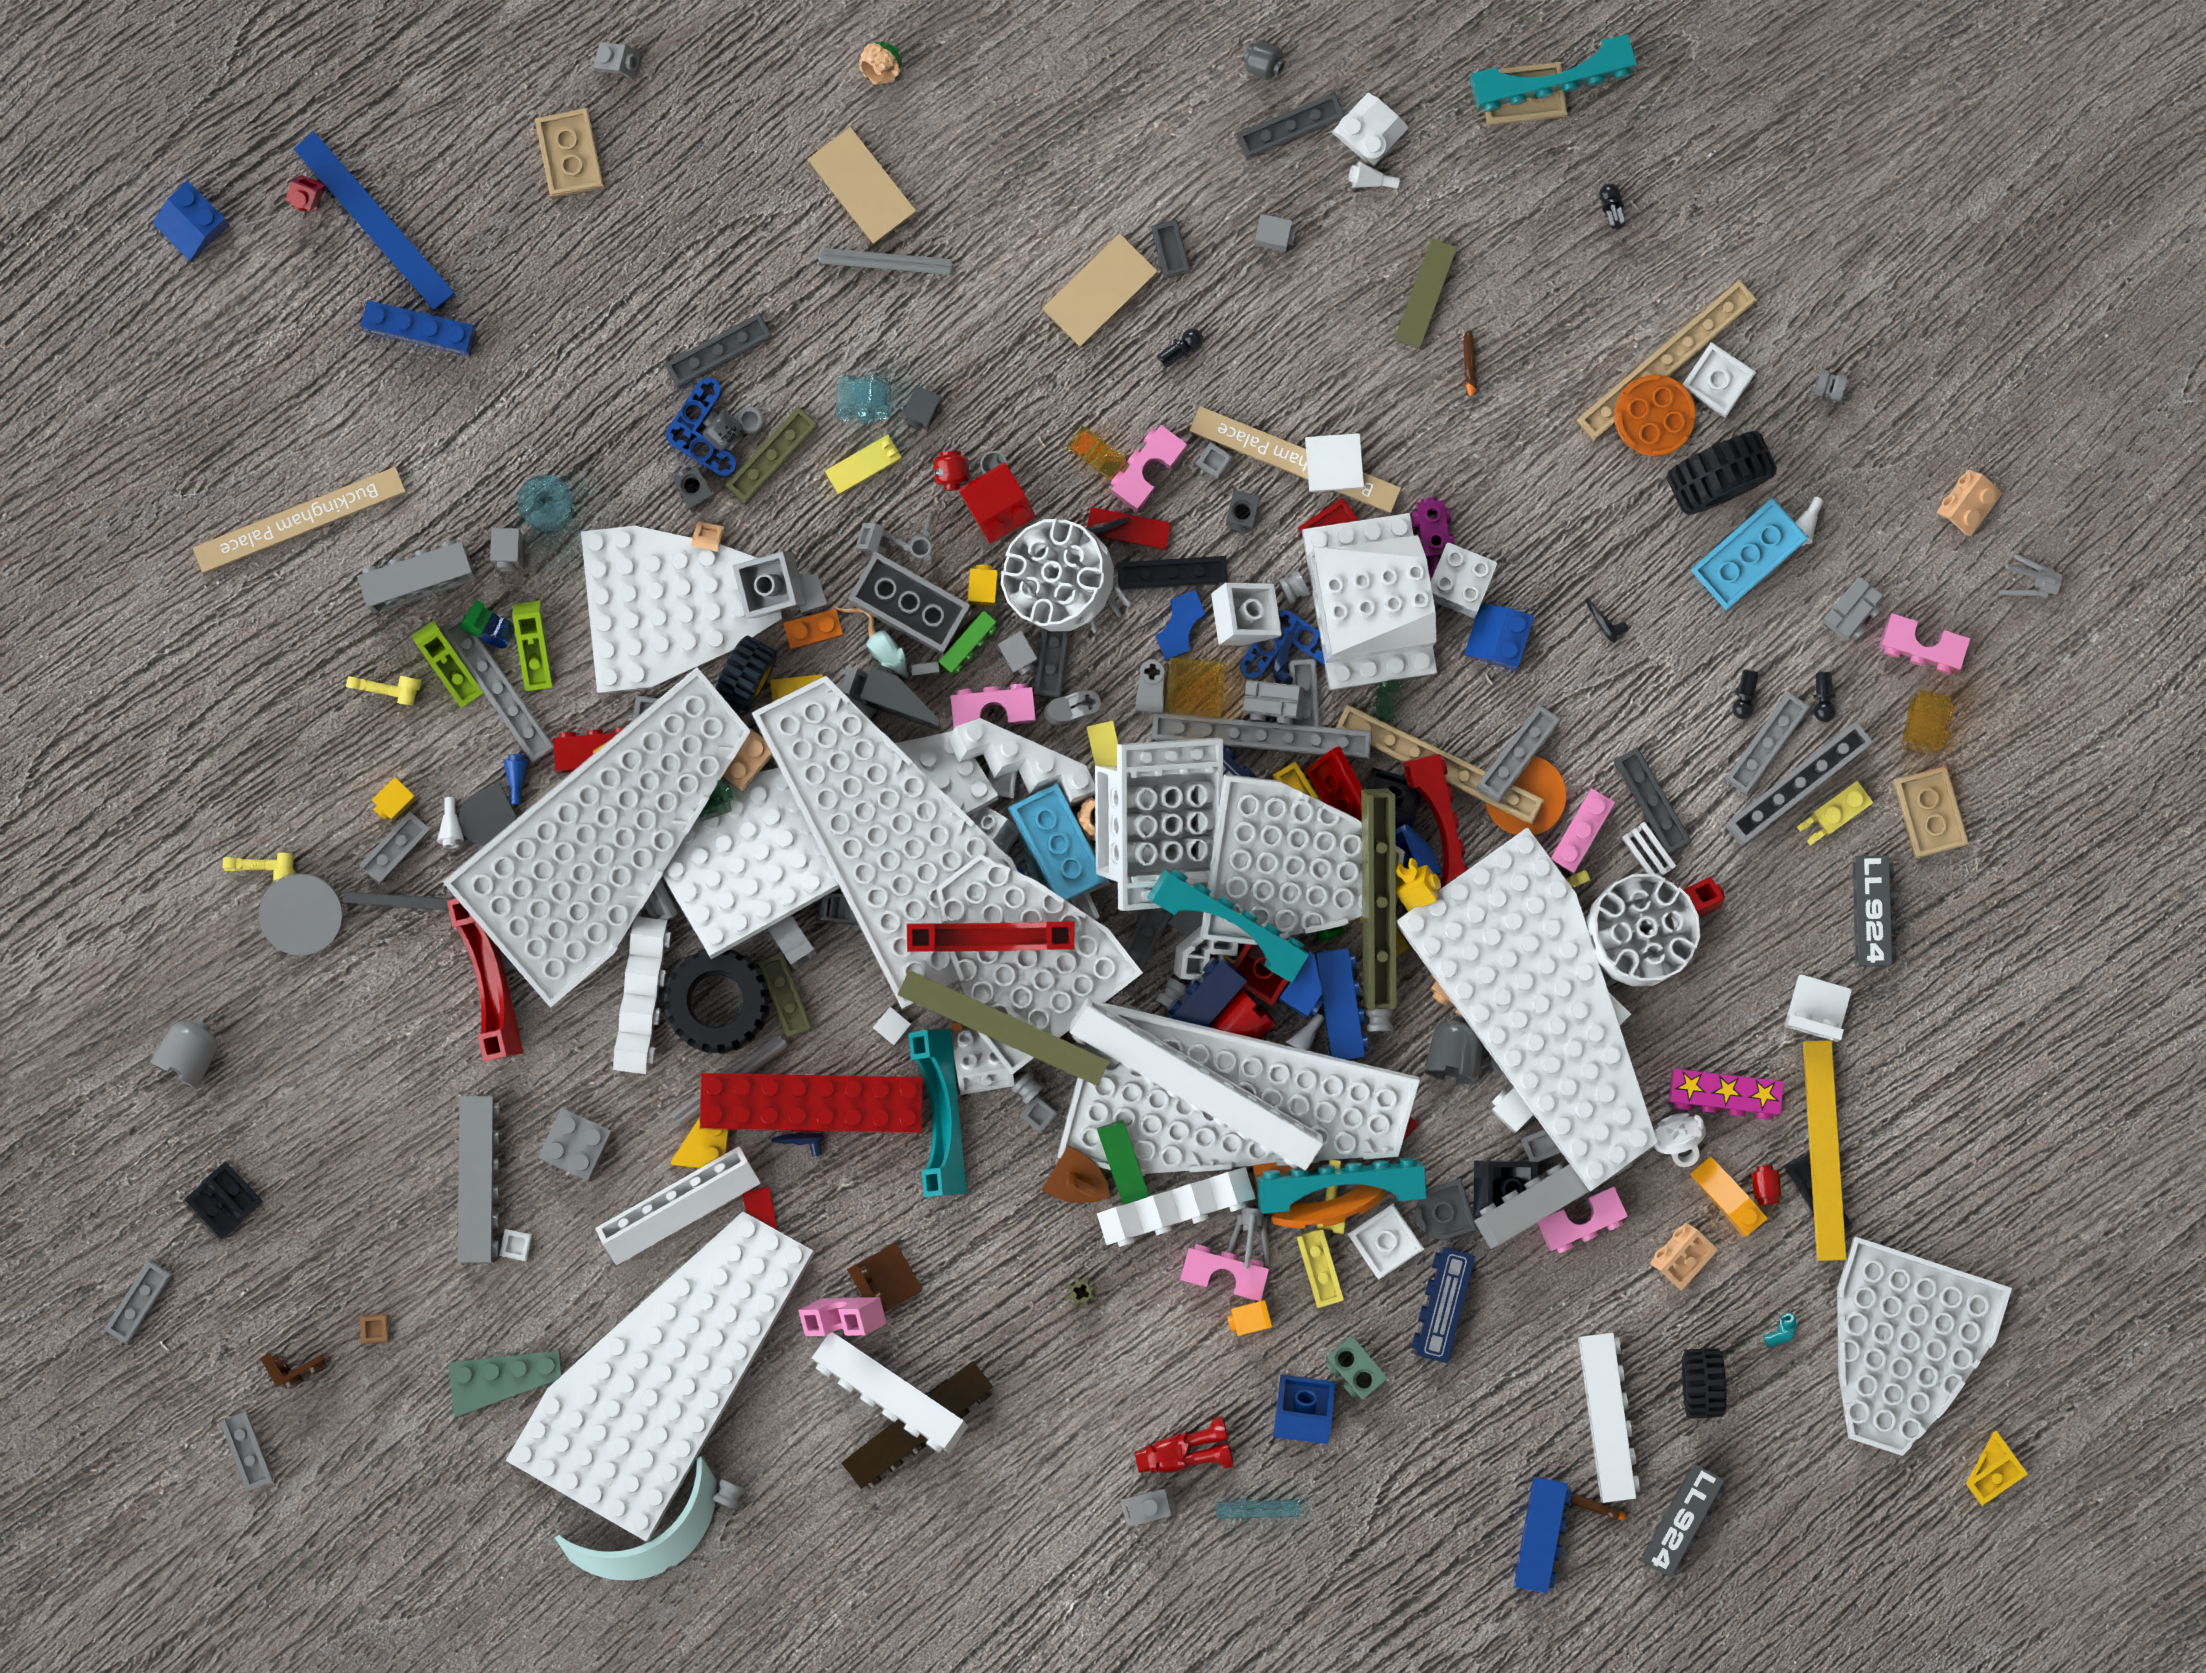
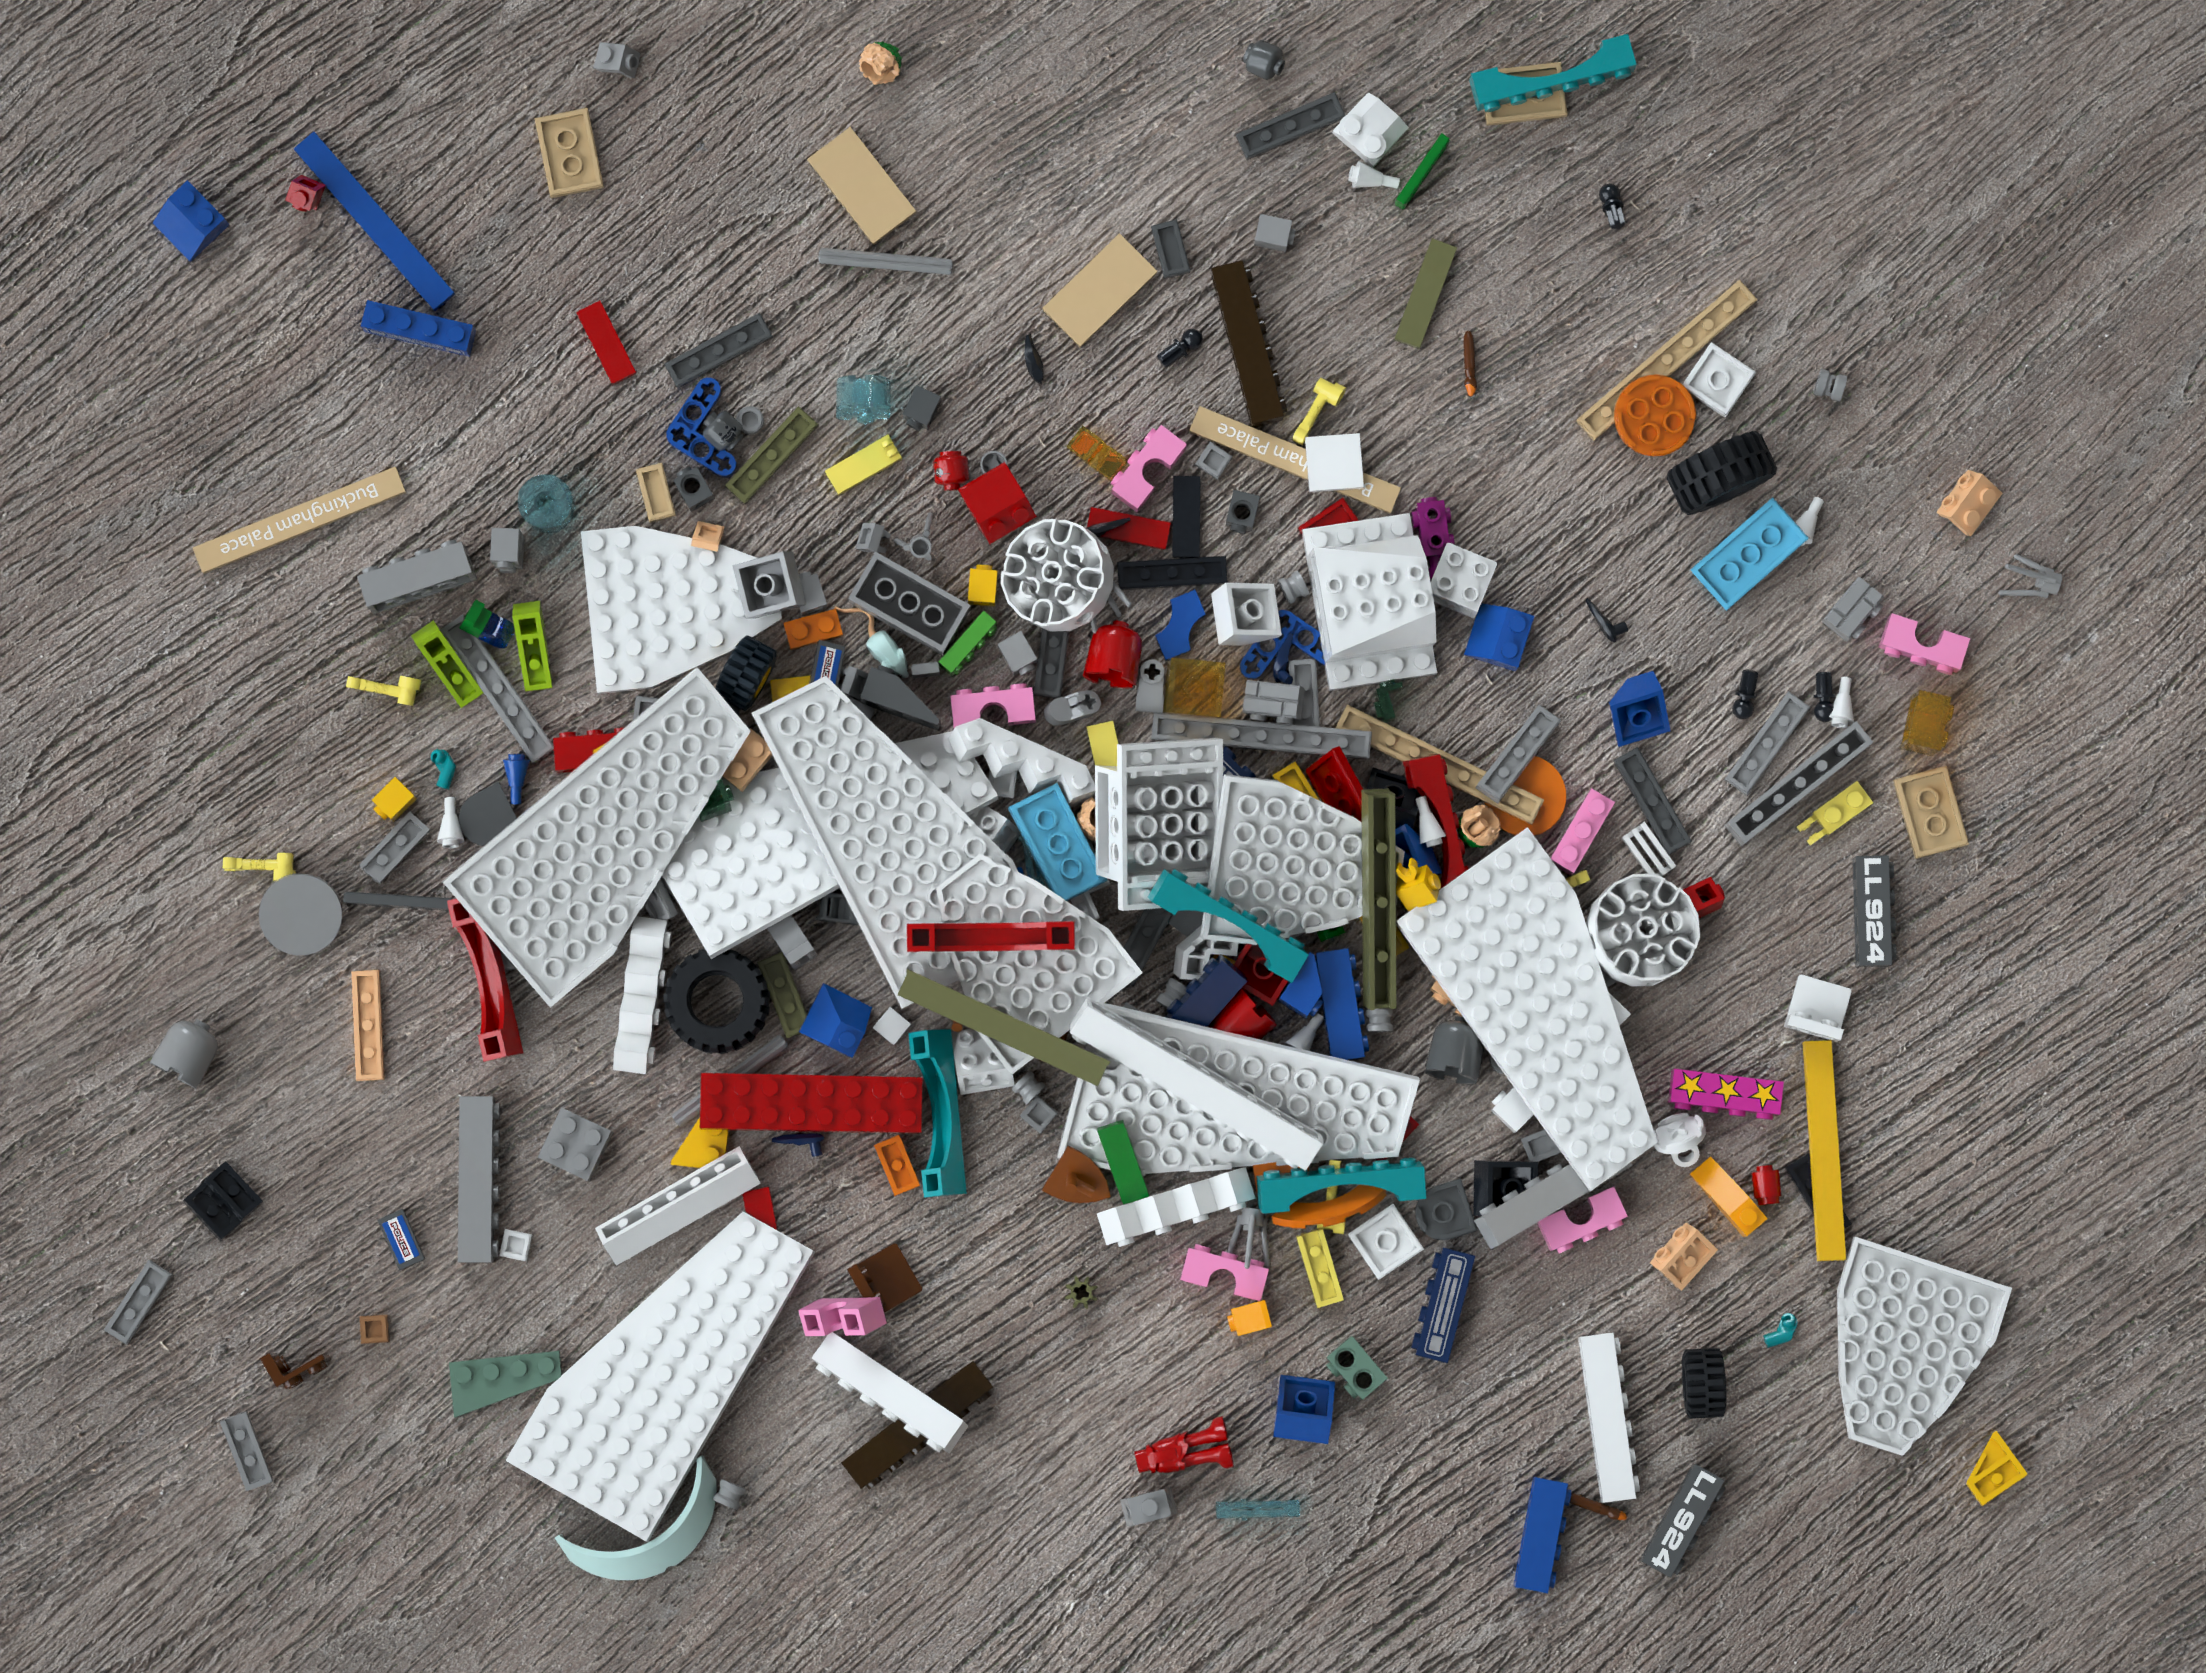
none -> light nougat tile [351,970,385,1081]
none -> tile [377,1209,425,1270]
none -> teal arm [430,749,456,790]
none -> red tile [576,300,637,386]
none -> tan tile [636,463,676,523]
none -> blue slope [799,983,872,1058]
none -> tile [809,640,845,687]
none -> orange plate [874,1135,920,1196]
none -> black bar [1025,334,1044,385]
none -> red cylinder [1083,621,1142,689]
none -> black tile [1172,476,1200,558]
none -> dark brown brick [1211,260,1287,428]
none -> light yellow brick [1292,377,1346,446]
none -> green tile [1395,133,1450,210]
none -> white cone [1415,796,1446,848]
none -> light nougat piece [1457,805,1501,848]
none -> blue slope [1609,671,1671,747]
none -> white cone [1829,677,1854,728]

